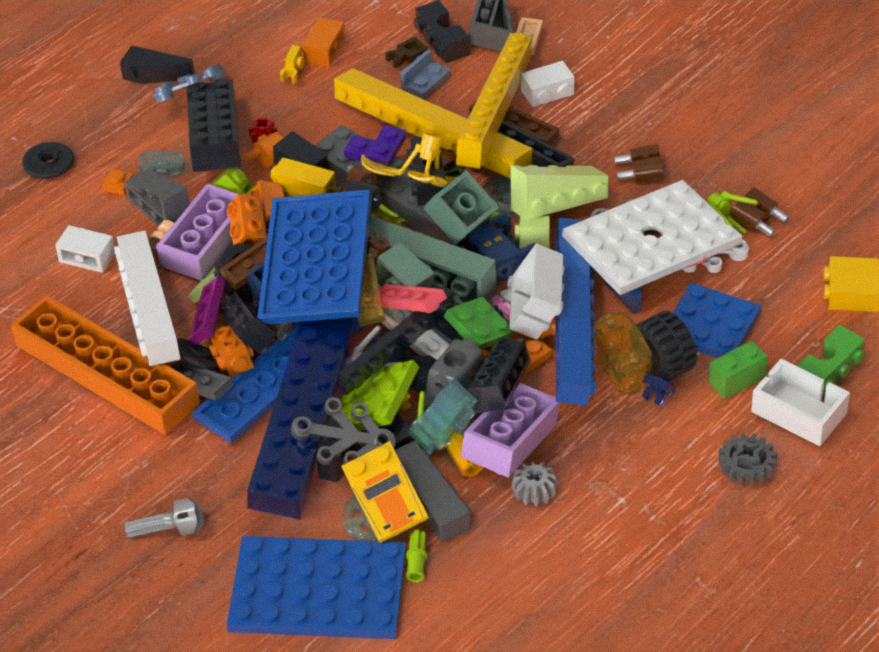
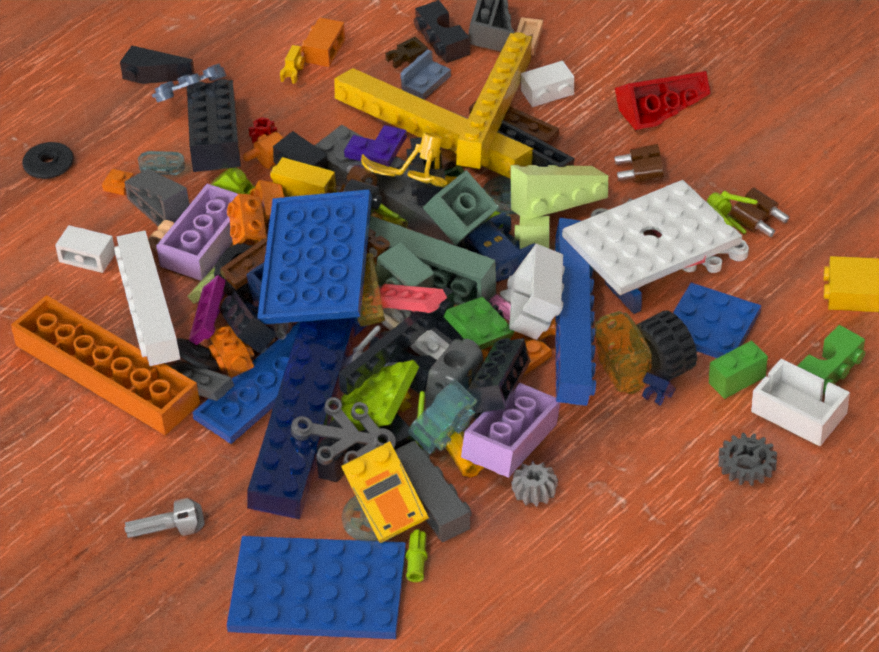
none -> red wedge [614,71,711,130]

